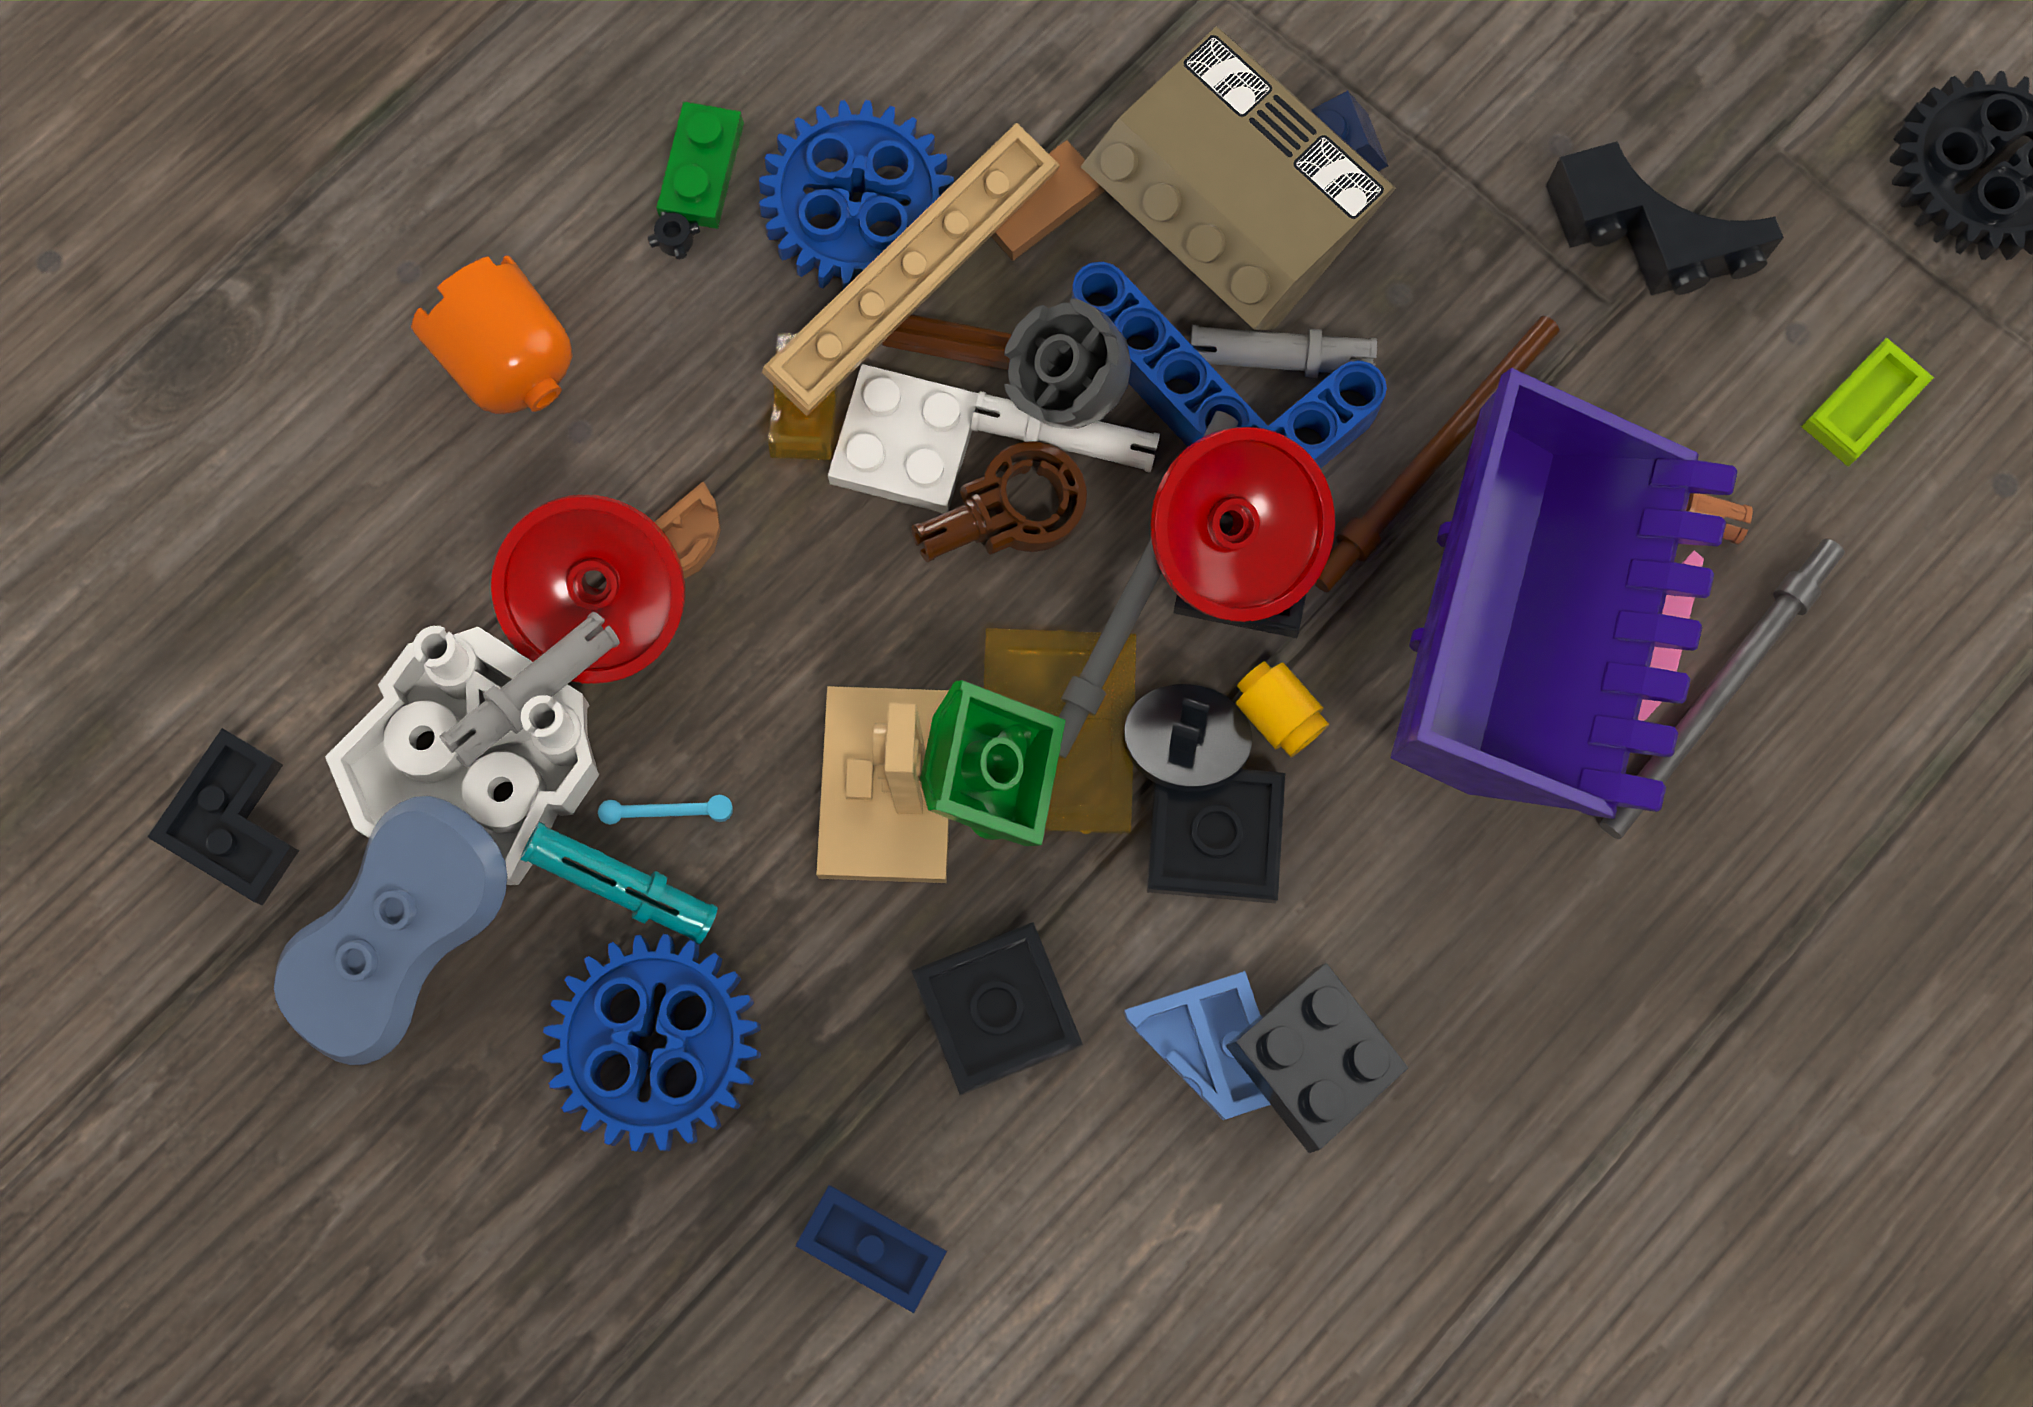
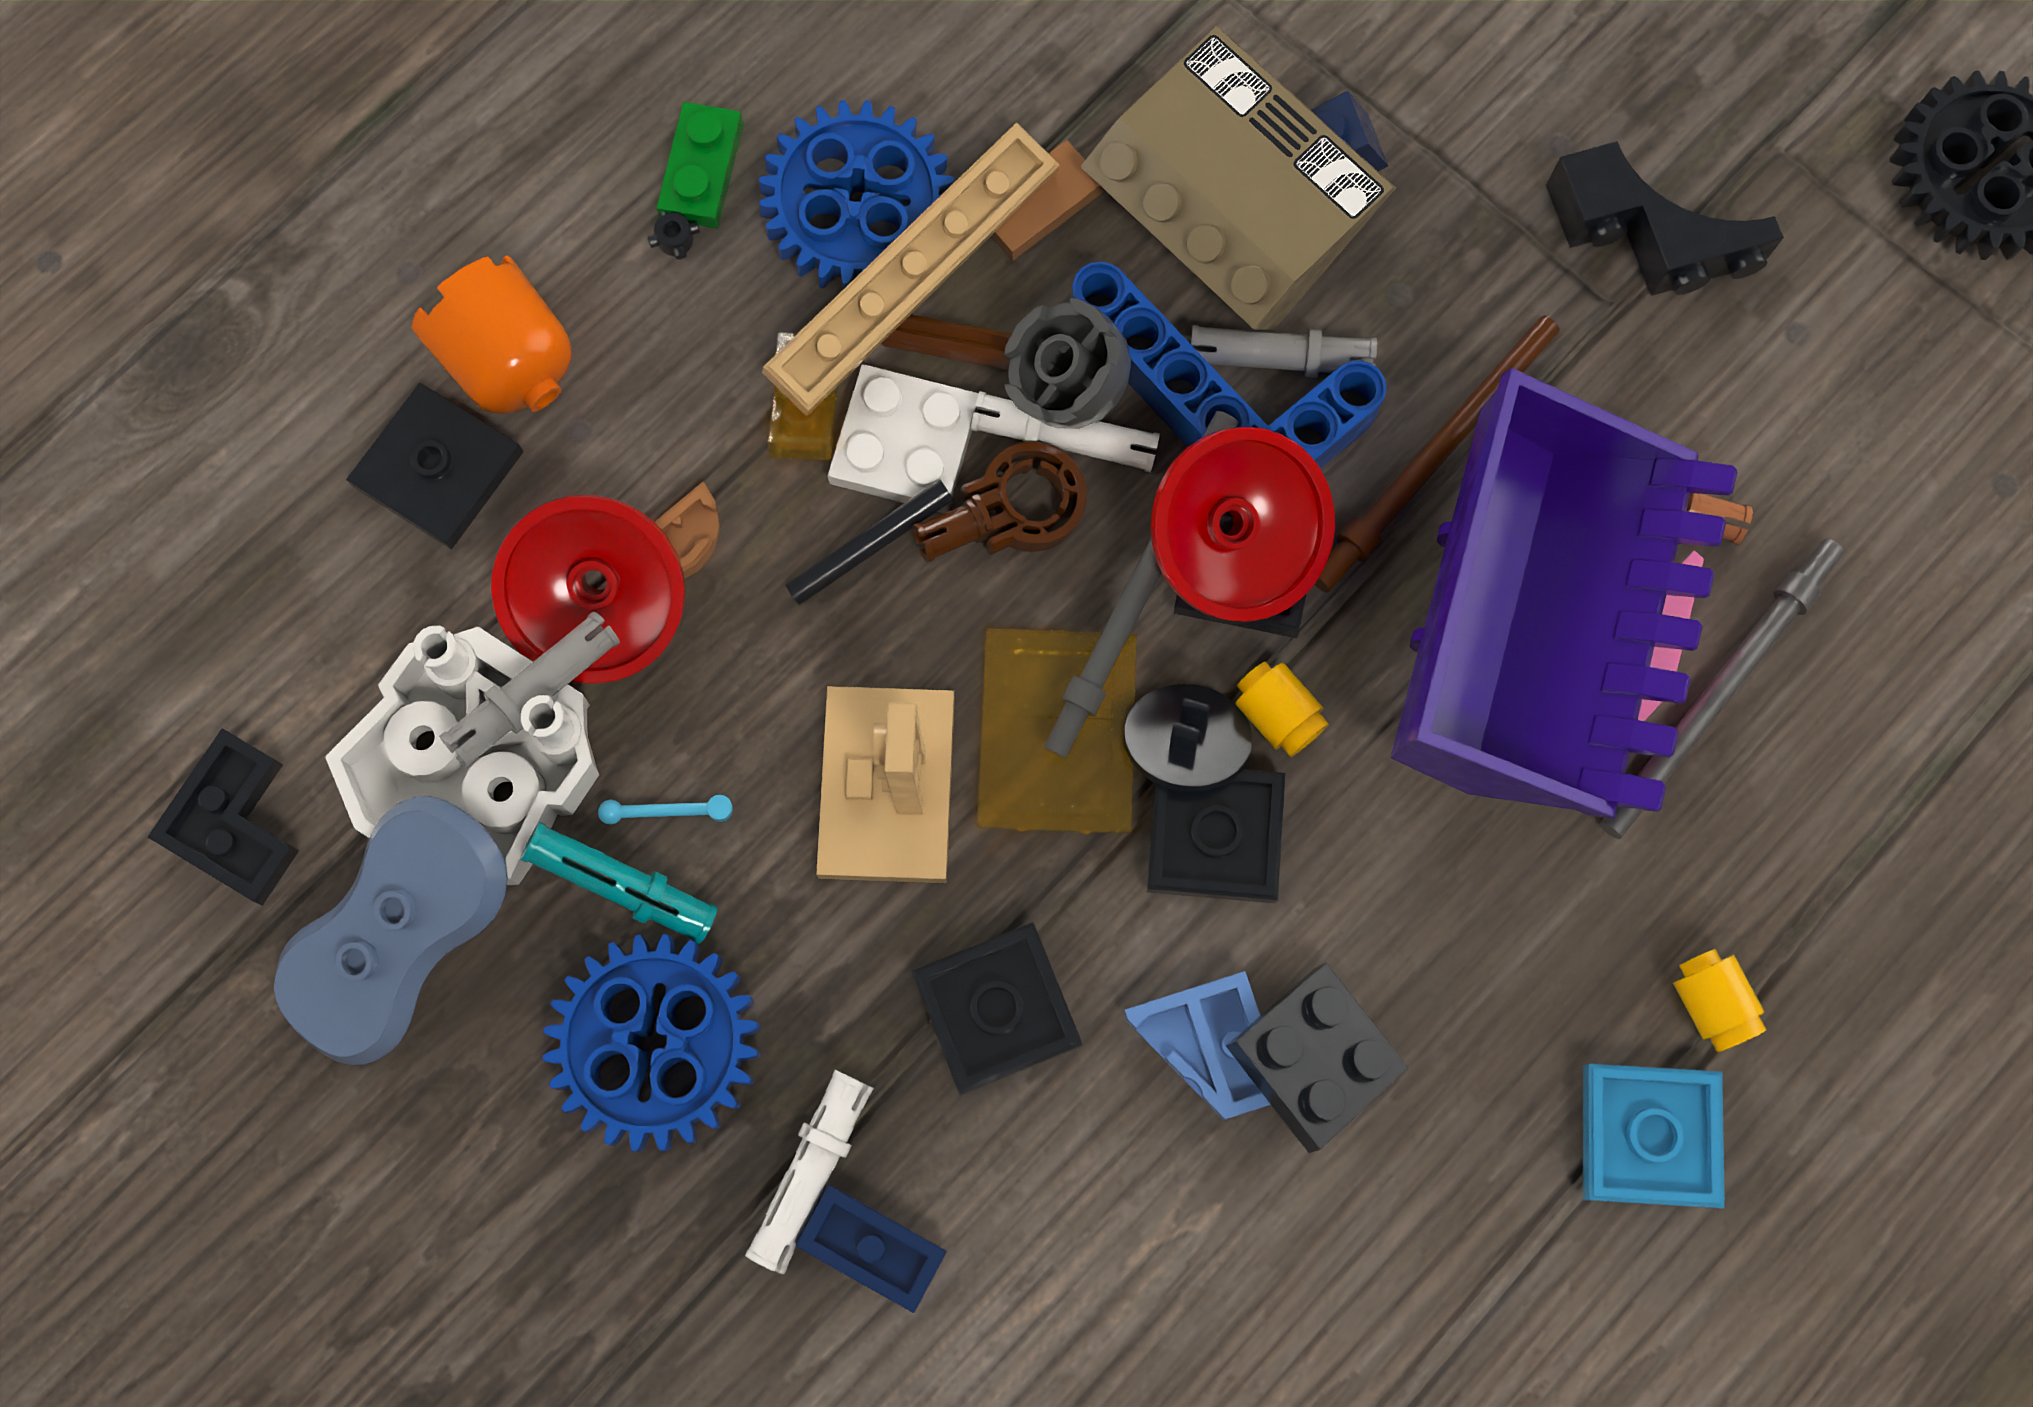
green slope [920,680,1066,846] -> none
lime tile [1801,338,1934,467] -> none
none -> black plate [346,382,524,550]
none -> white pin [745,1070,874,1274]
none -> black bar [785,479,954,605]
none -> dark azure plate [1583,1064,1725,1208]
none -> yellow brick [1673,948,1766,1052]

